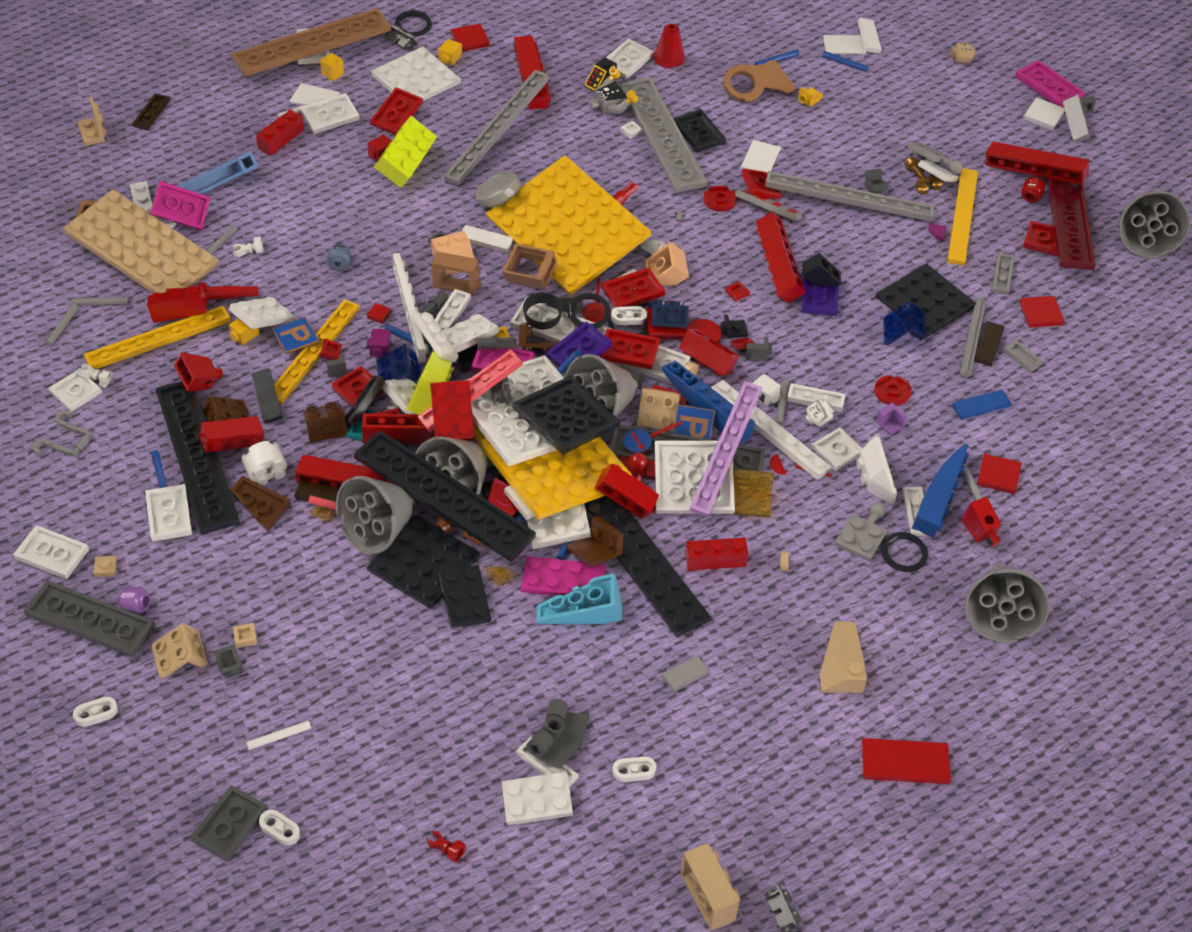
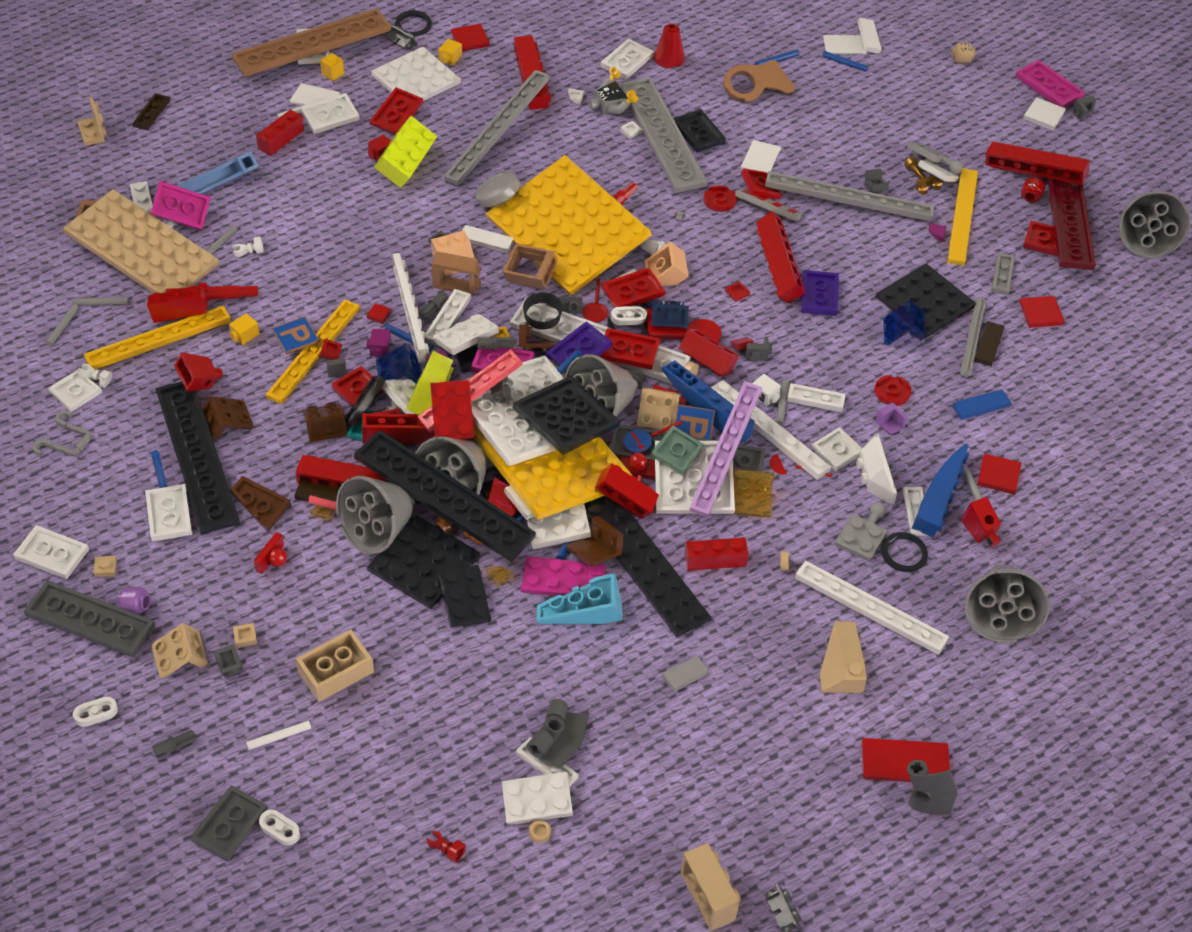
red brick [199,416,264,452] -> none
white plate [229,297,294,329] -> none
white brick [242,441,287,485] -> none
black tile [251,368,283,423] -> none
sand blue head [327,244,351,270] -> none
white plate [412,312,459,362] -> none
black piece [568,293,611,329] -> none
black slope [584,57,617,92] -> none
white plate [613,757,656,782] -> none
black bracket [721,315,748,338] -> none
yellow bracket [798,87,823,107] -> none
black slope [802,253,841,286] -> none
white head [805,399,834,427] -> none
light grey tile [1003,340,1043,373] -> none
light grey tile [1063,95,1091,142] -> none
none -> dark grey axle [152,730,197,759]
none -> red tile [254,532,287,574]
none -> tan brick [296,629,374,702]
none -> tan tile [529,820,551,843]
none -> white tile [568,89,584,105]
none -> sand green tile [651,425,704,476]
none -> white plate [795,561,949,655]
none -> dark grey panel [907,760,957,815]

